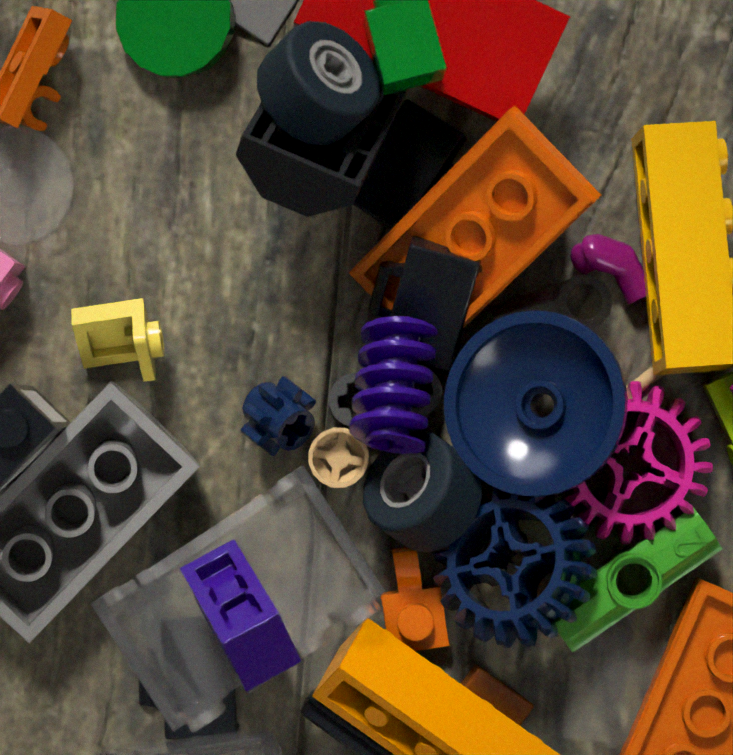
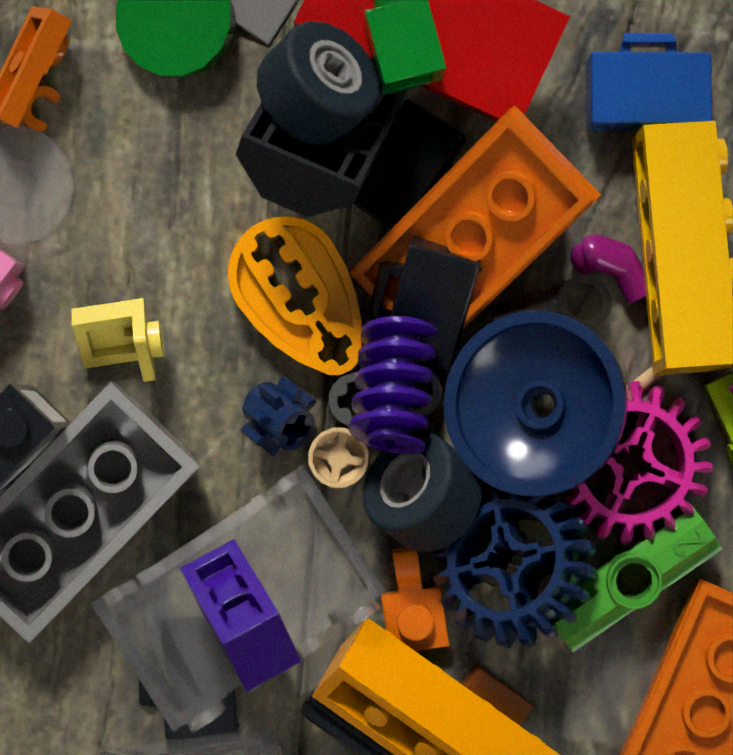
none -> light orange piece [228,216,362,376]
none -> blue piece [586,33,712,133]

